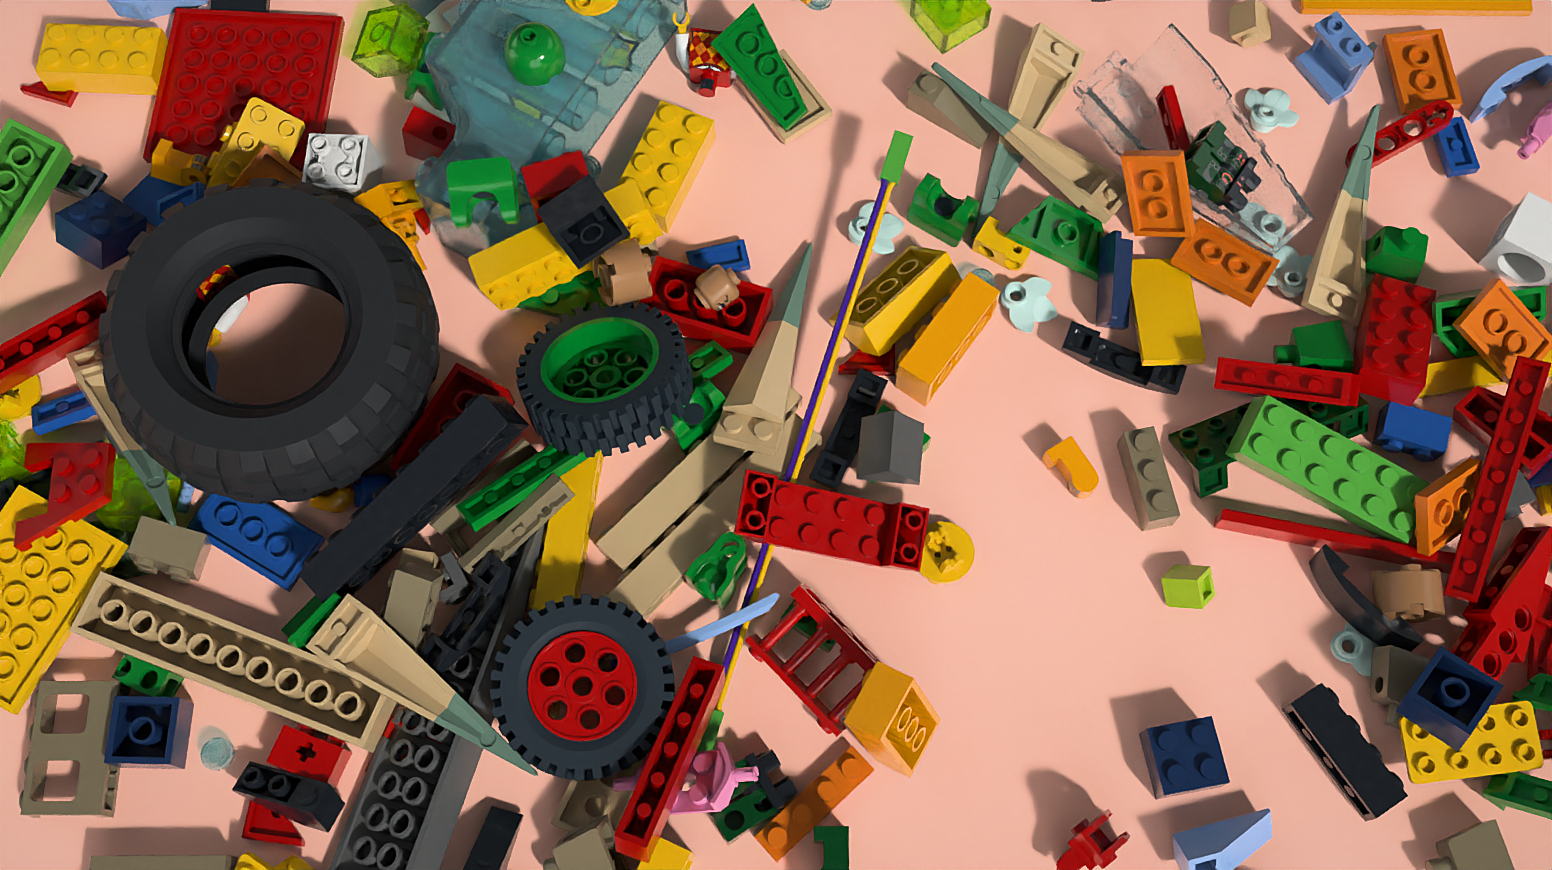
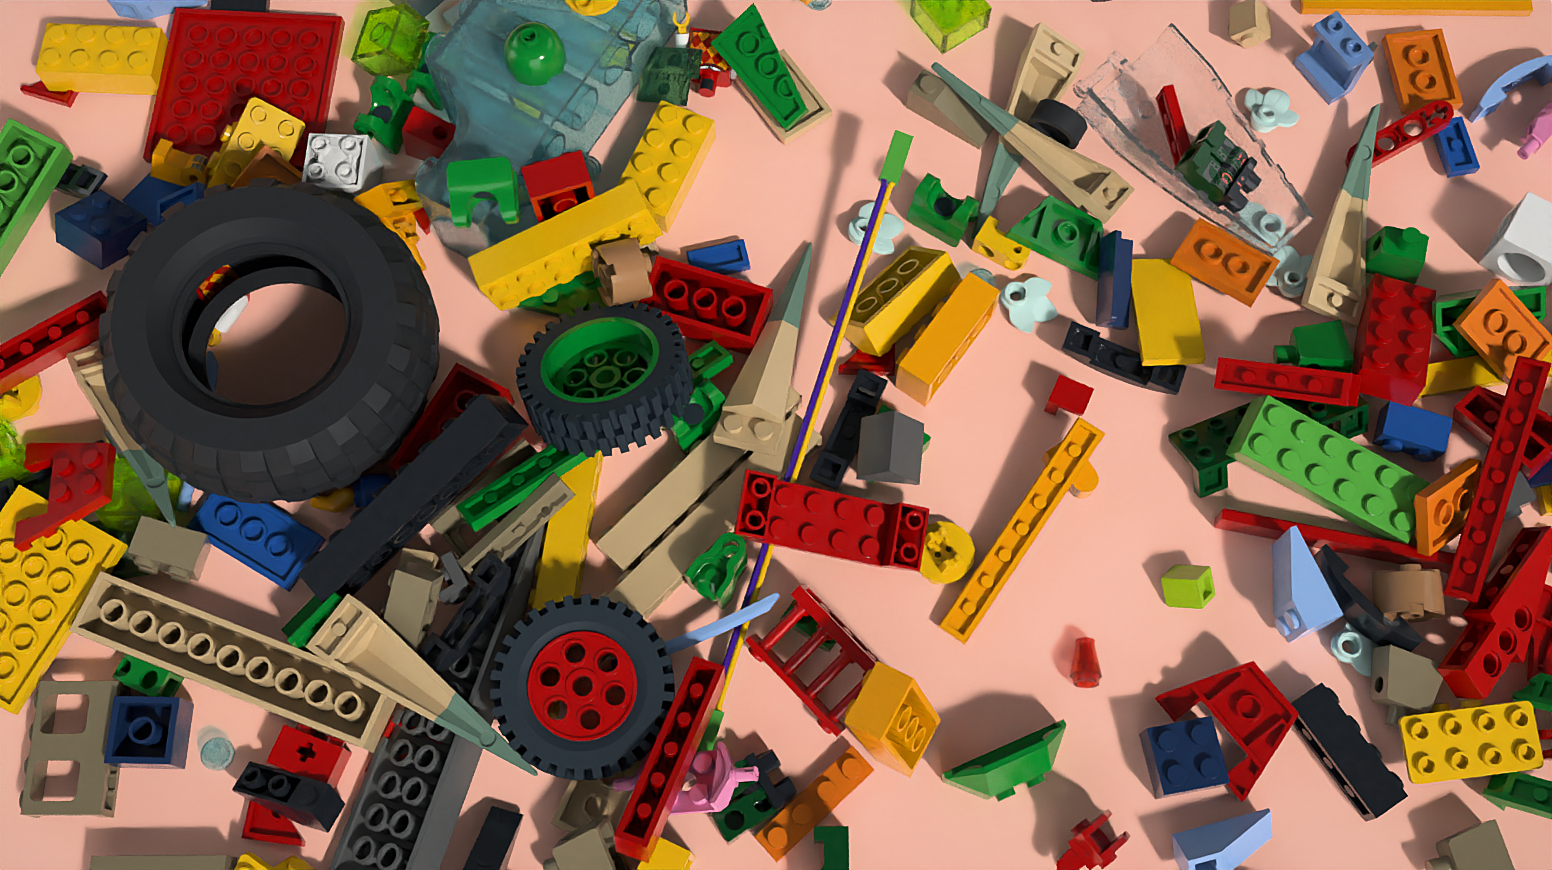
blue plate [32,390,97,436] -> none
black brick [536,174,631,269] -> none
medium nougat head [693,264,741,311] -> none
dark tan brick [1117,426,1181,532] -> none
orange plate [1120,150,1196,238] -> none
dark blue brick [1396,646,1504,751] -> none
none -> green piece [353,75,416,155]
none -> clear green slope [636,47,703,106]
none -> light orange tile [938,416,1106,645]
none -> green wedge [940,719,1067,802]
none -> black tyre [1028,99,1088,149]
none -> red panel [1044,374,1094,416]
none -> clear red cone [1069,637,1103,688]
none -> red wing [1154,661,1299,802]
none -> light blue slope [1272,525,1343,643]

